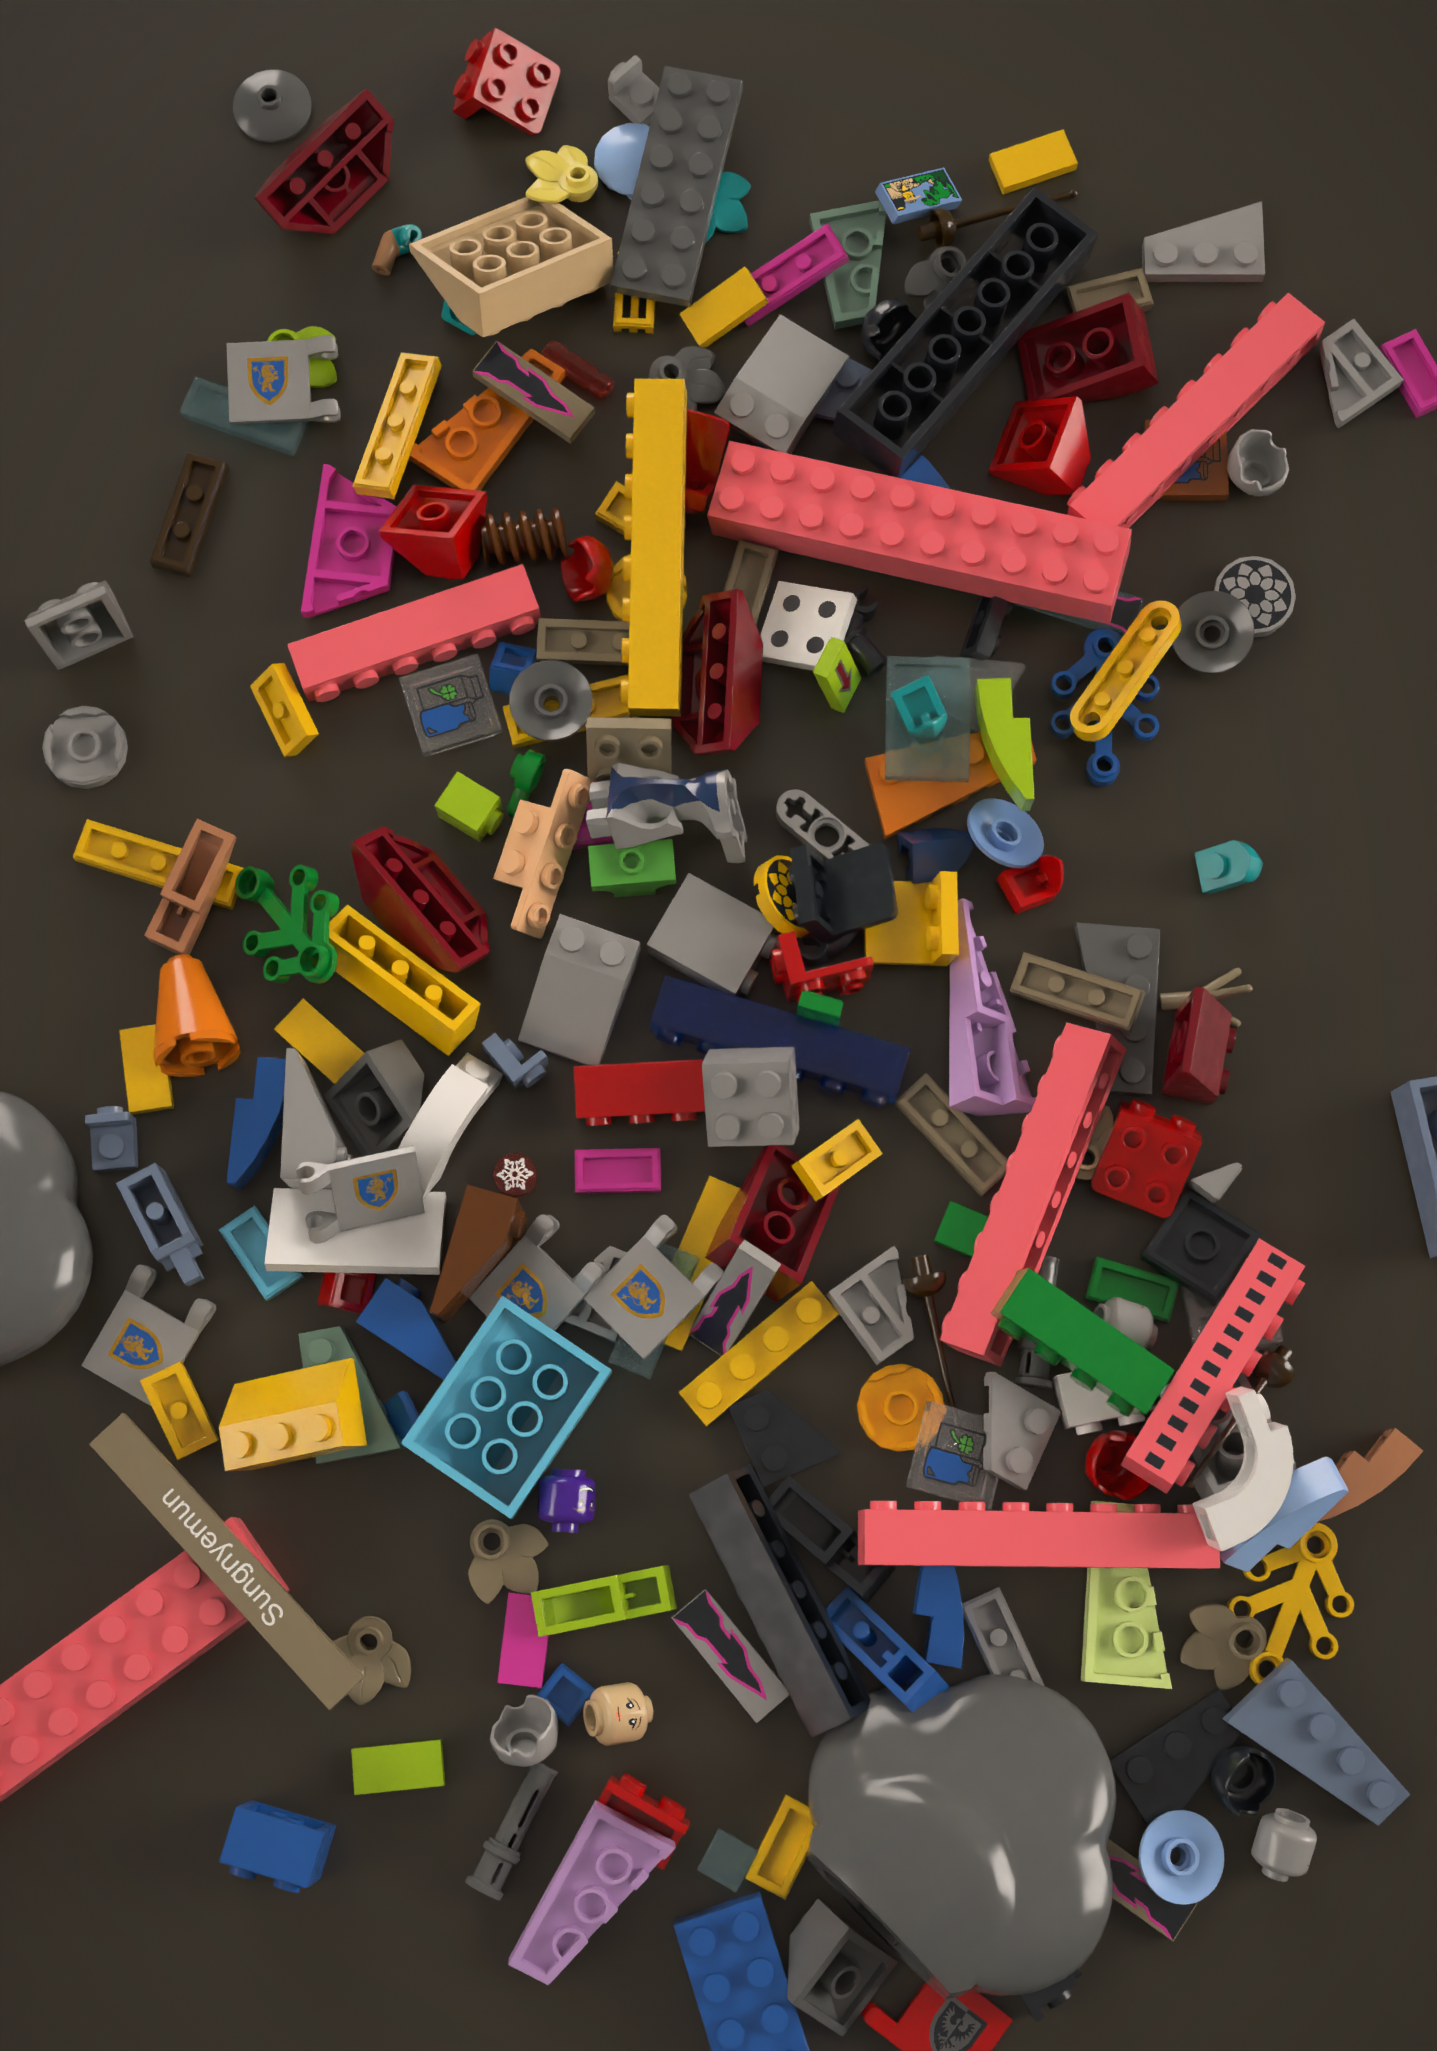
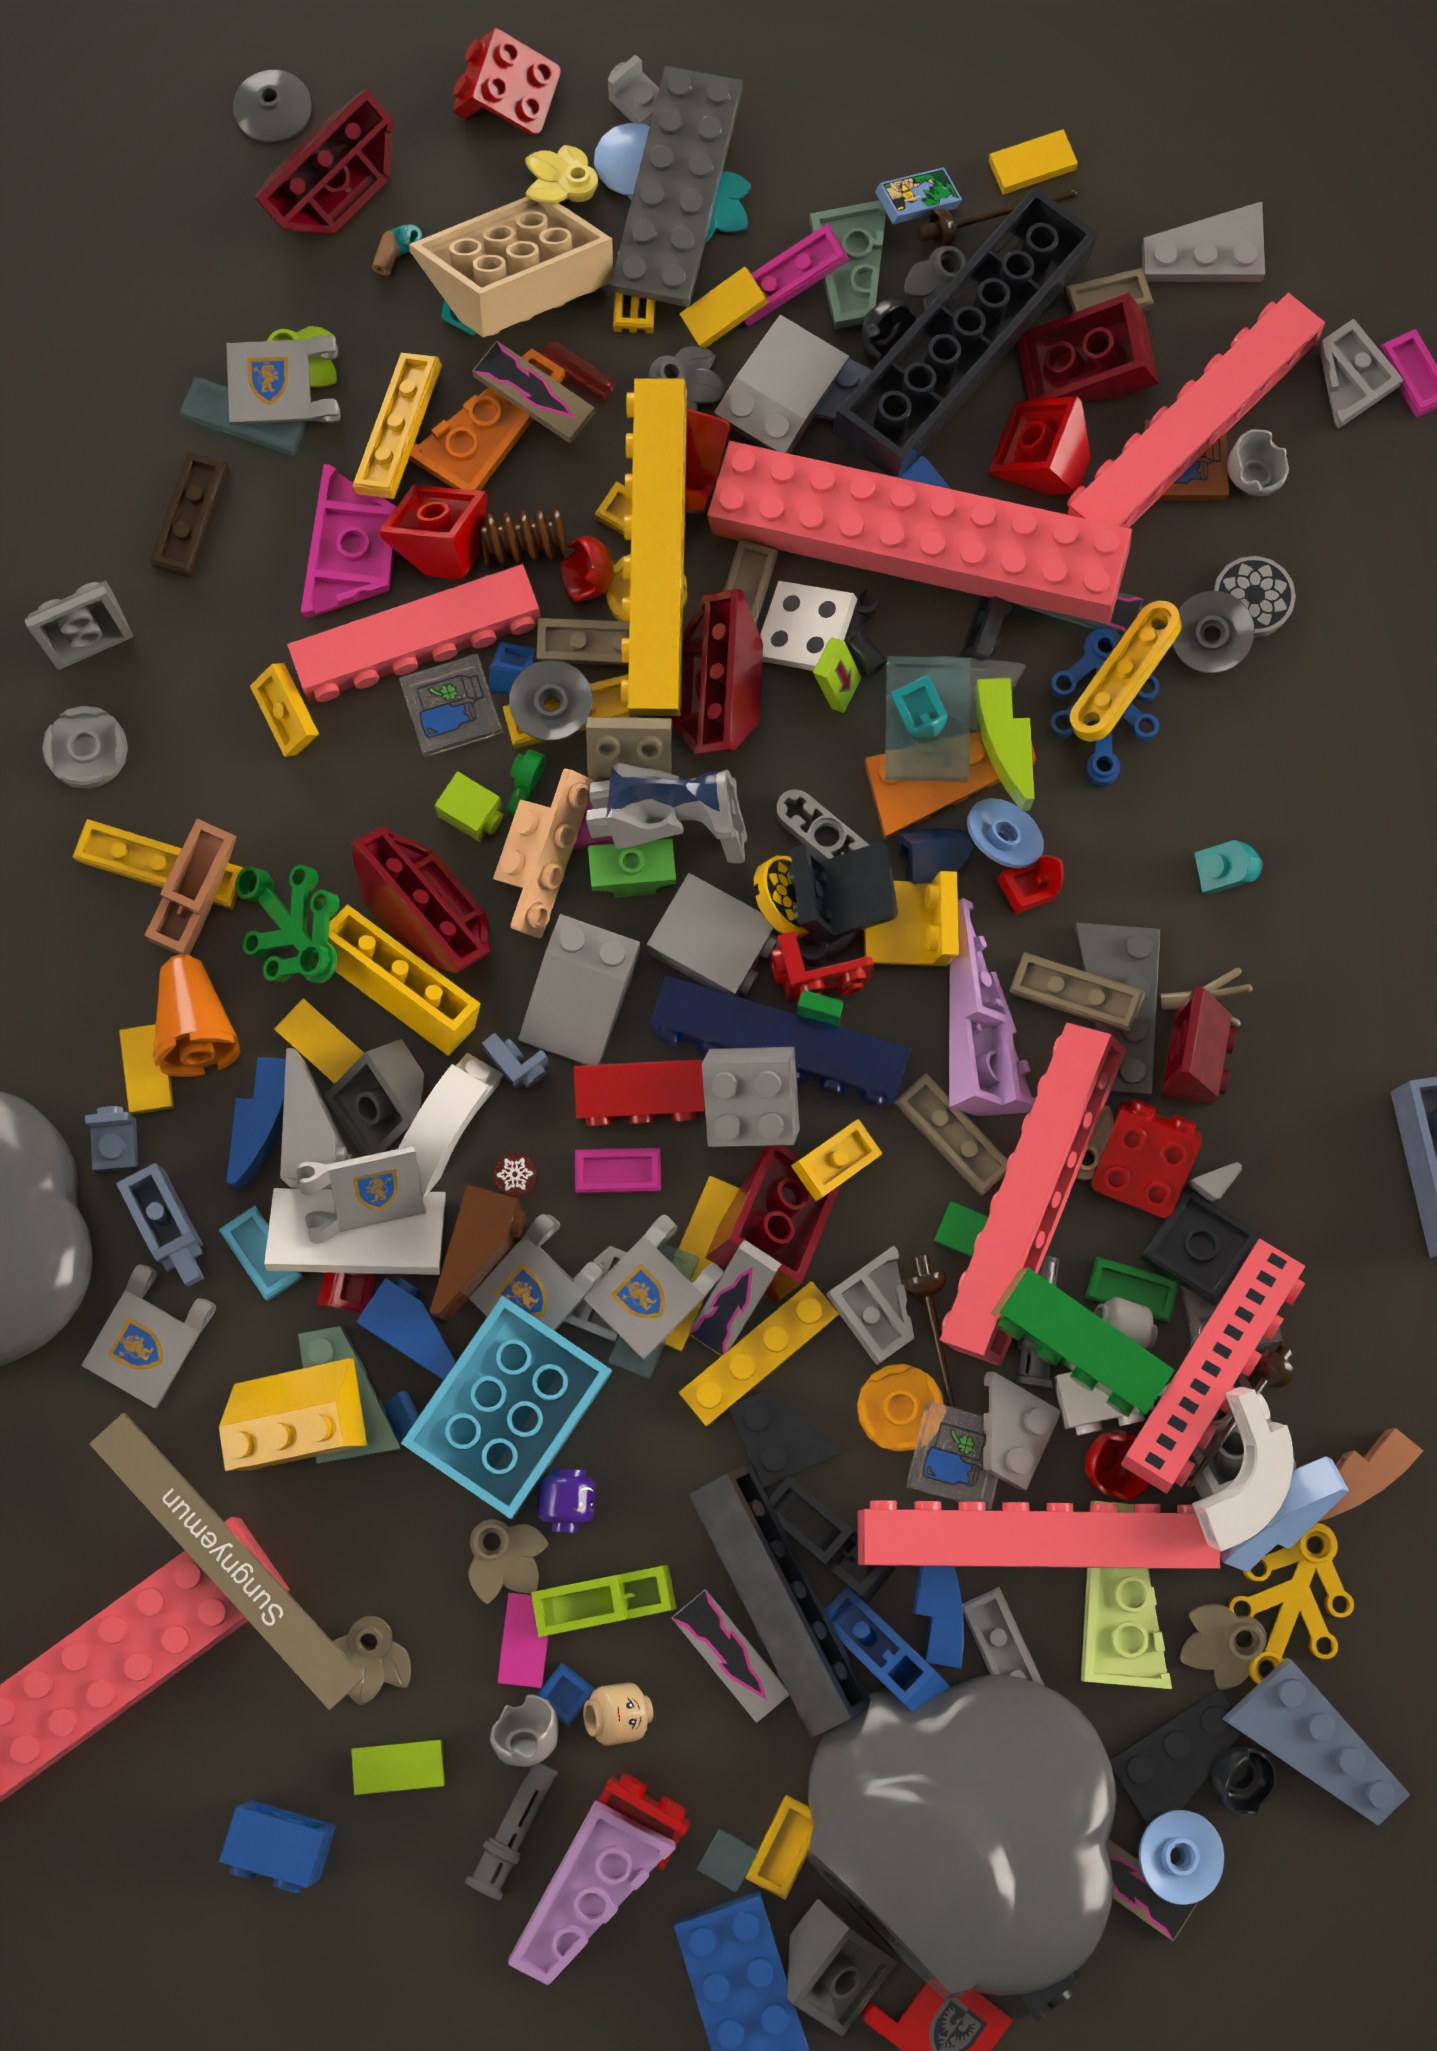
yellow plate [140,1360,219,1460] -> none
light grey head [1251,1808,1317,1882] -> none

